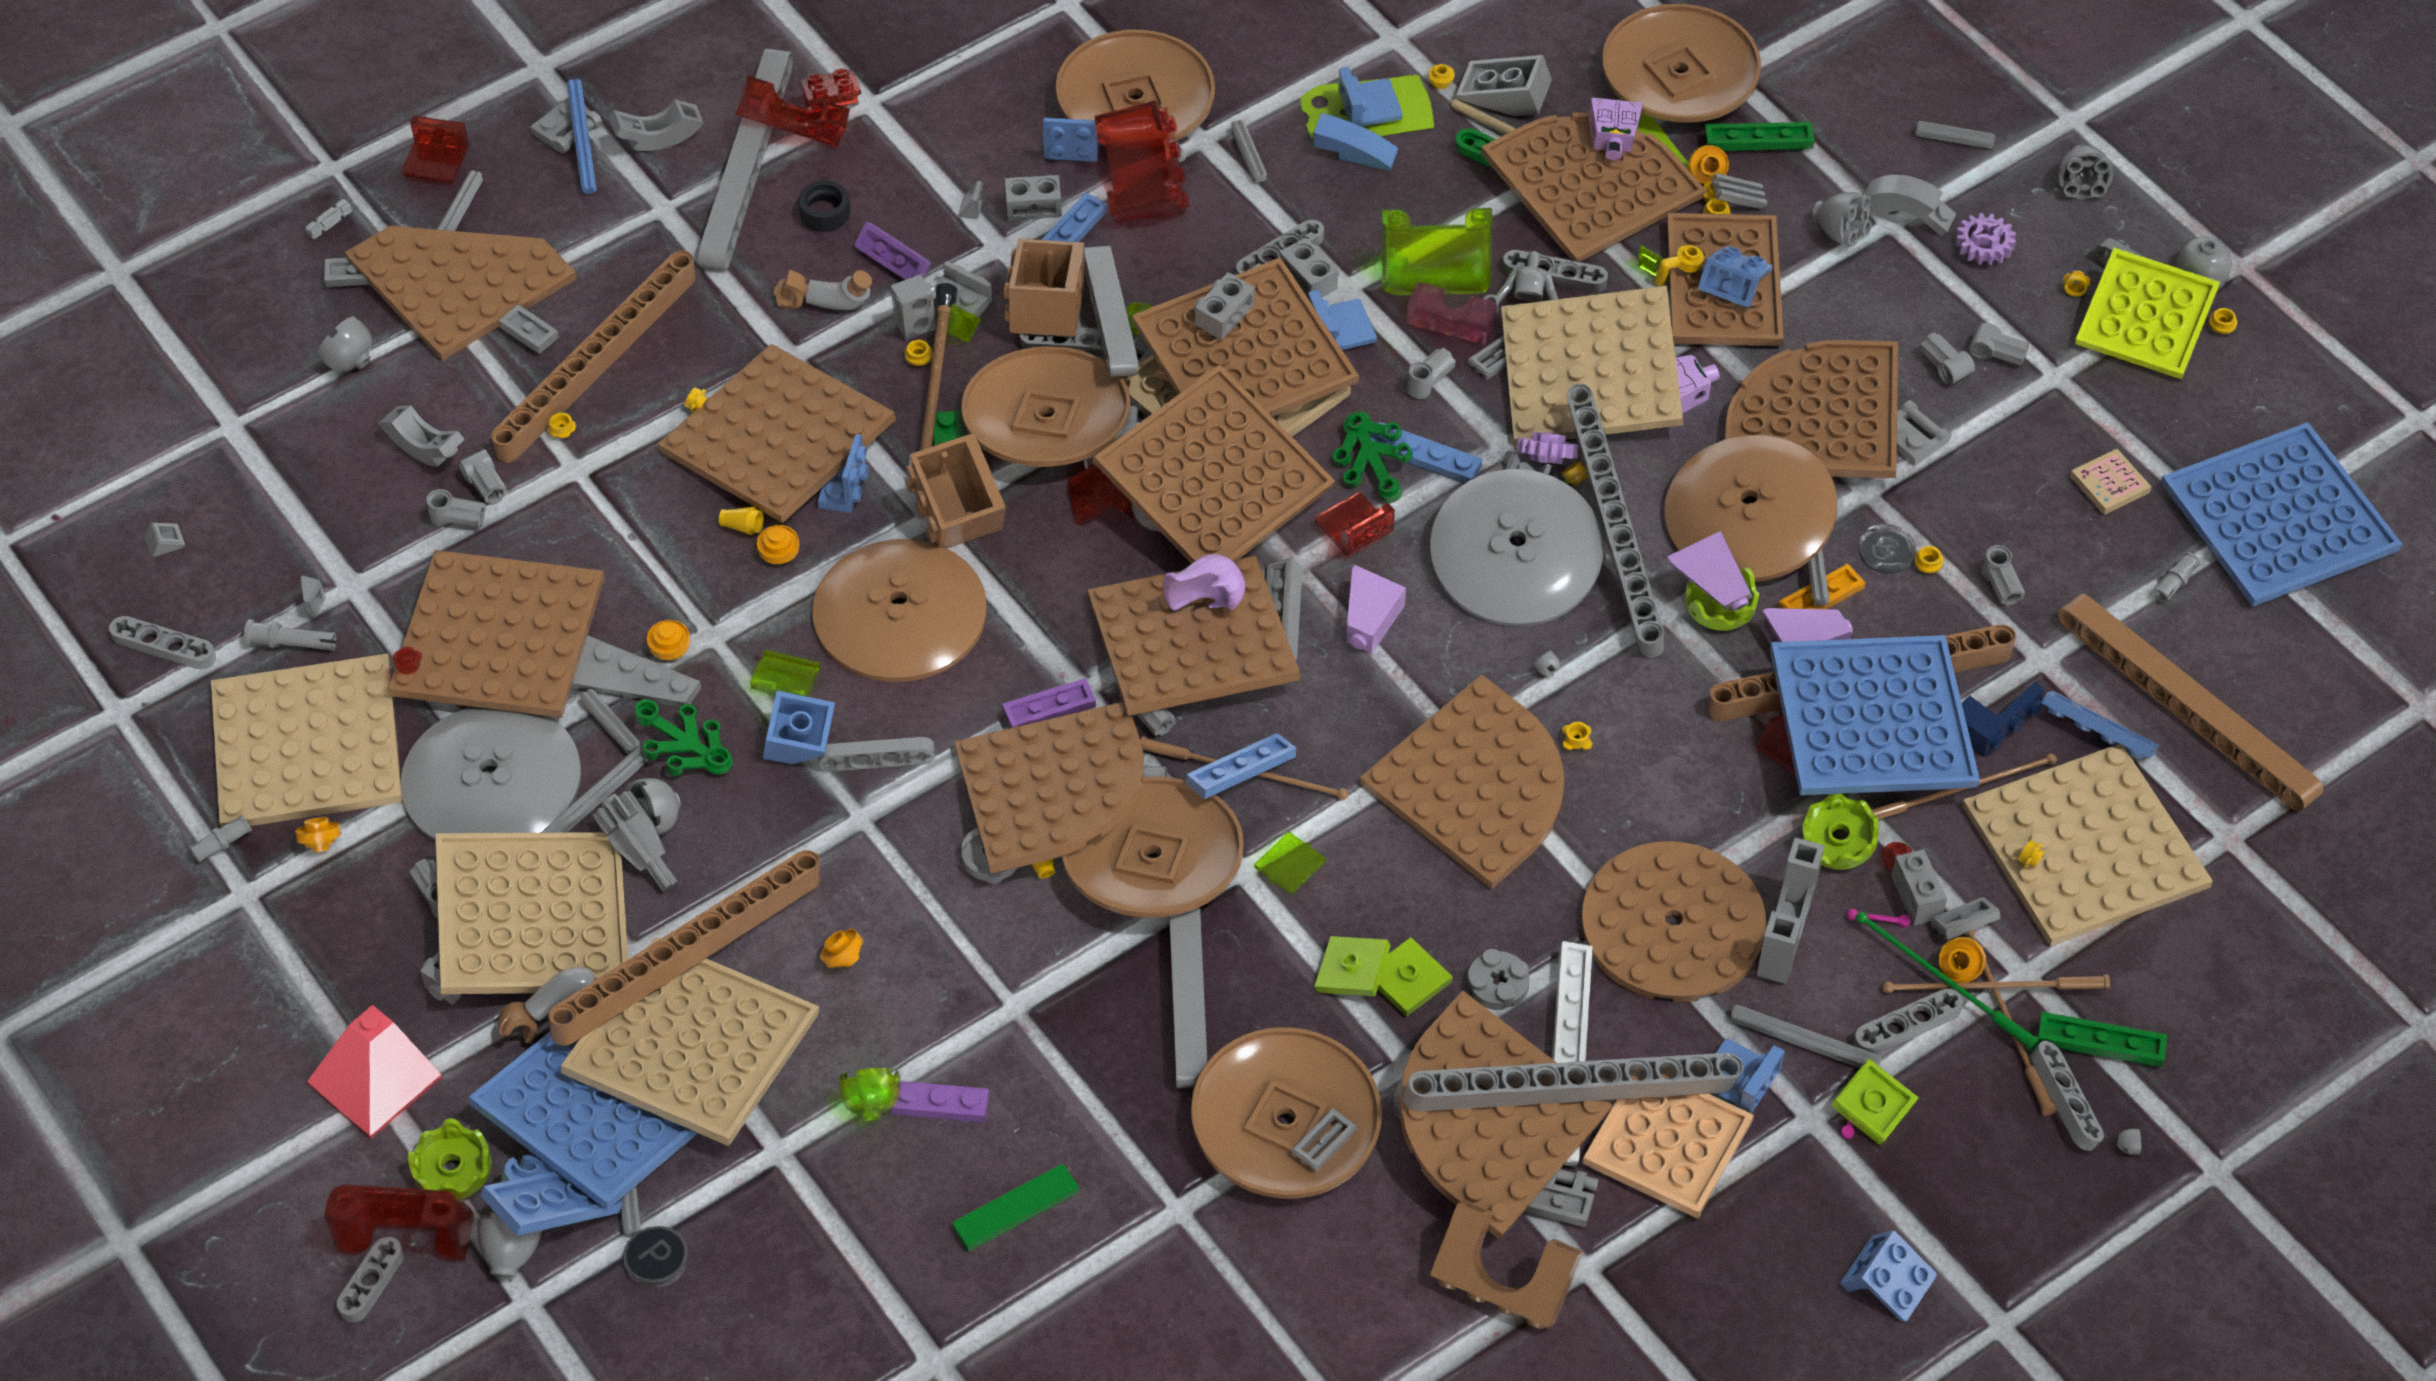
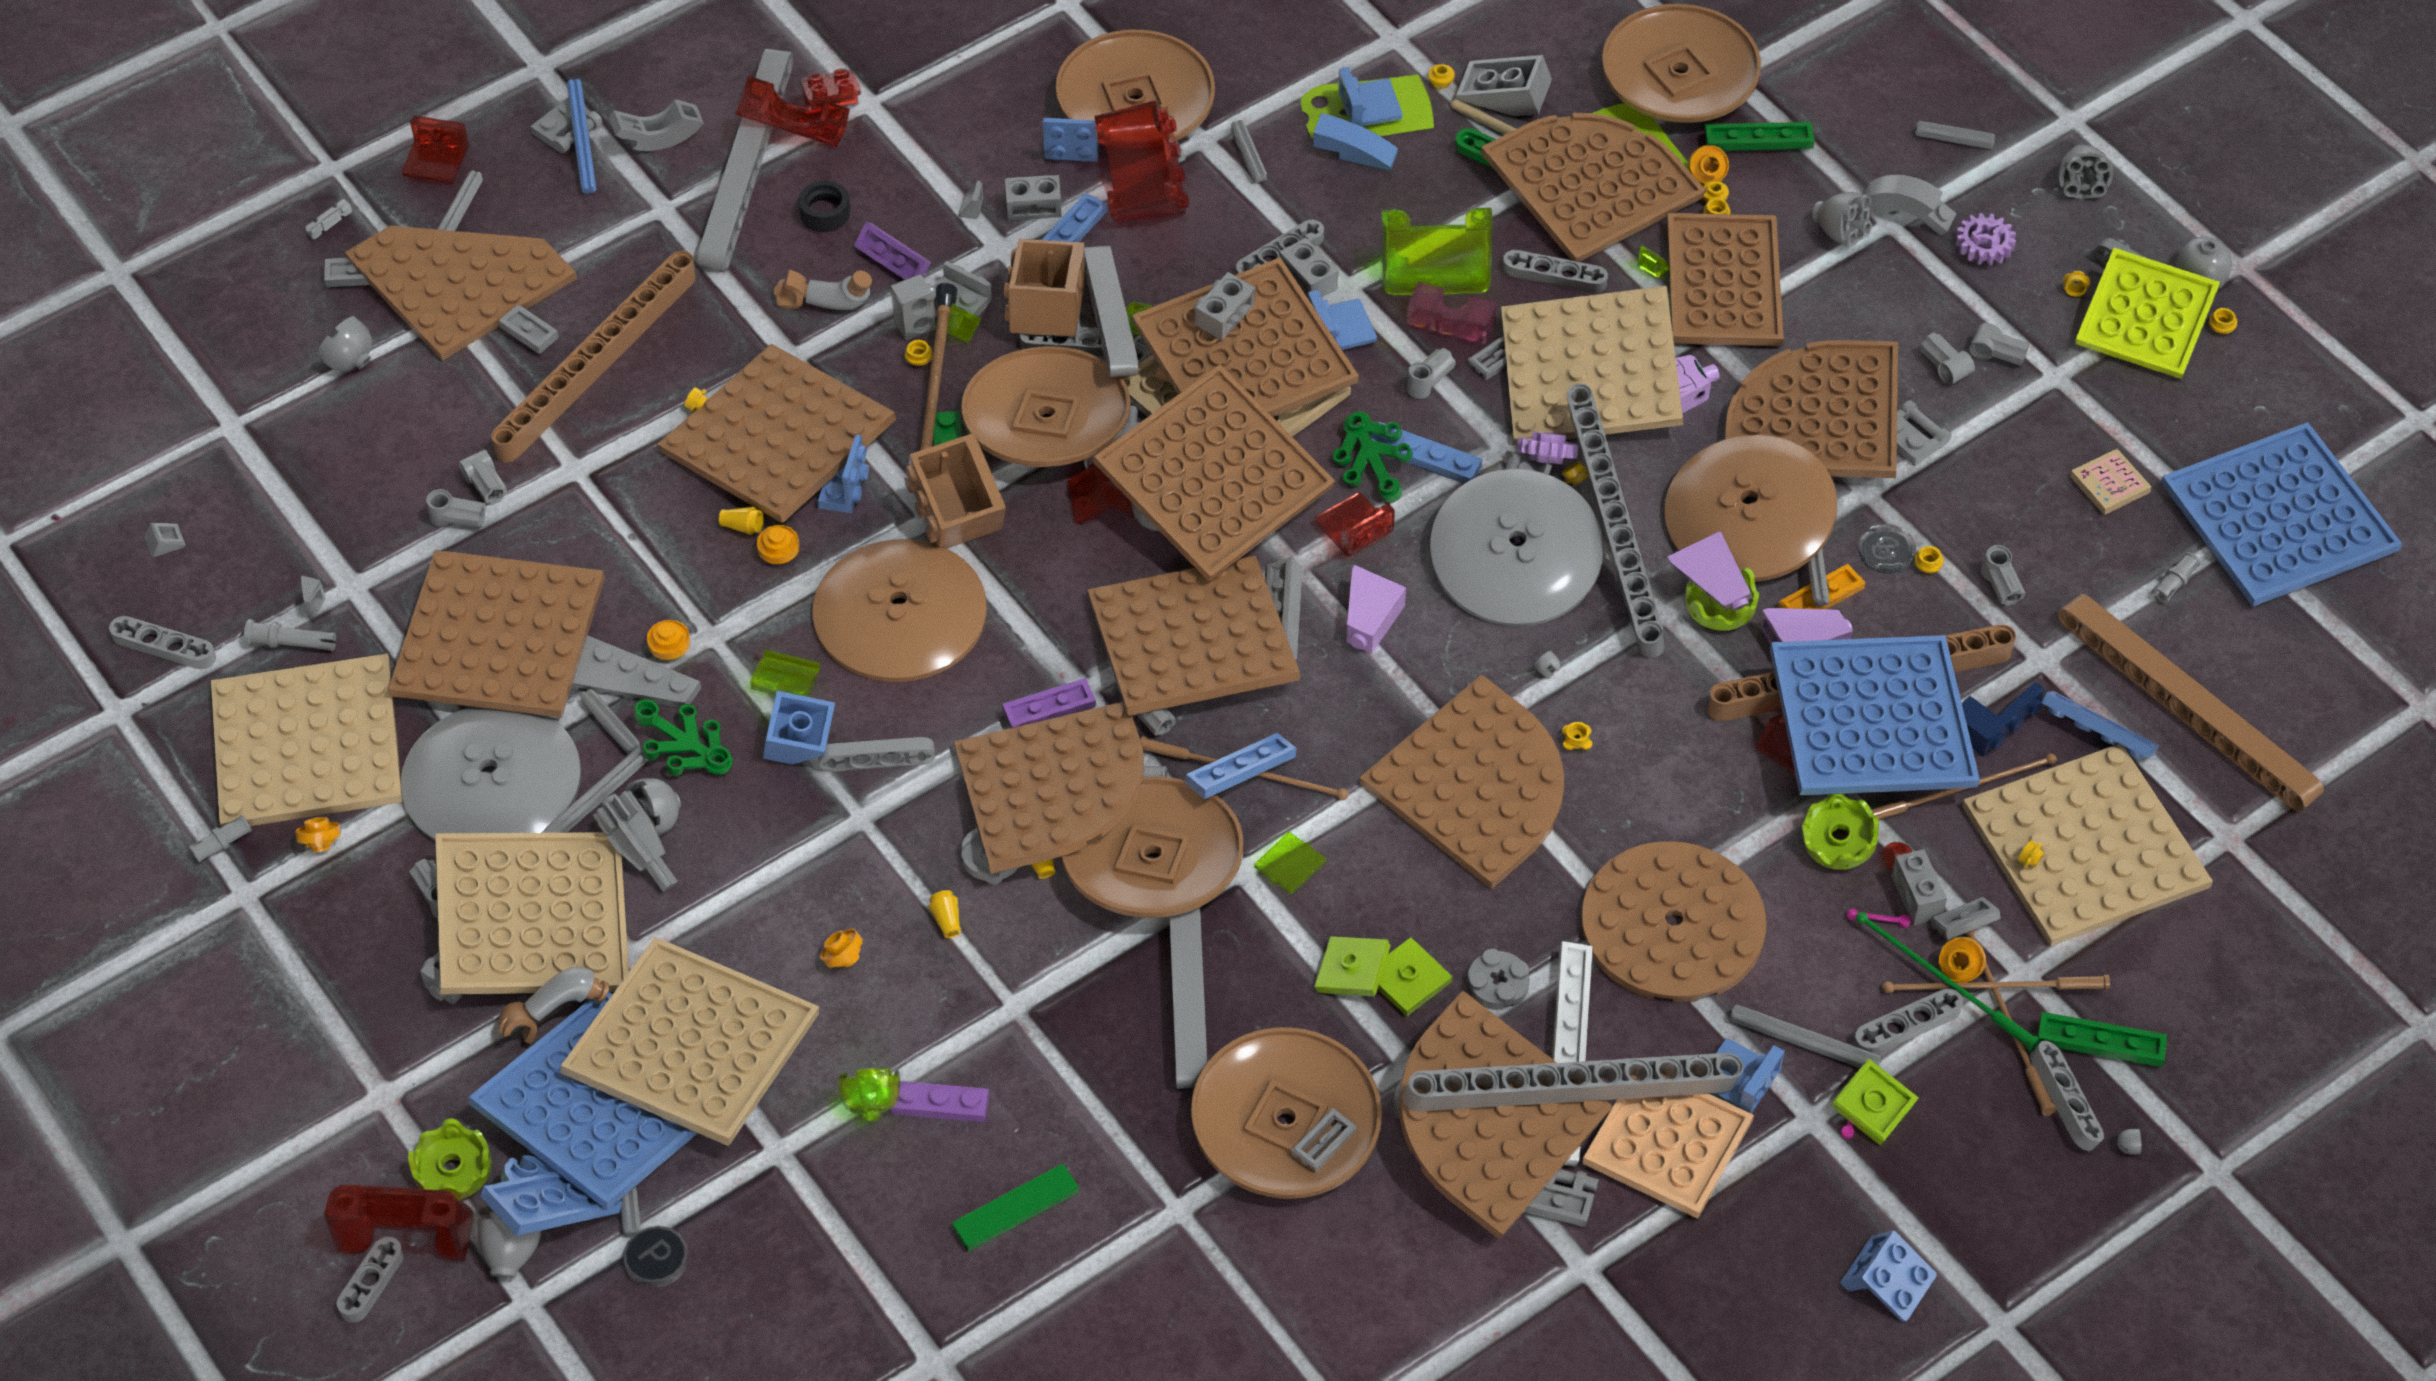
coral slope [307,1005,442,1139] -> none
light grey arch [378,405,464,467] -> none
clear red plate [392,646,422,674] -> none
yellow plate [548,412,576,438] -> none
medium nougat beam [549,850,820,1046] -> none
lavender piece [1163,554,1245,610] -> none
medium nougat arch [1430,1200,1584,1329] -> none
light grey piece [1482,251,1558,313] -> none
lavender torso [1588,98,1642,160] -> none
yellow plate [1654,245,1704,287] -> none
medium blue bracket [1698,246,1773,308] -> none
light grey tile [1712,173,1768,210] -> none
light grey arch [1757,837,1825,984] -> none
none -> yellow cone [928,890,962,938]

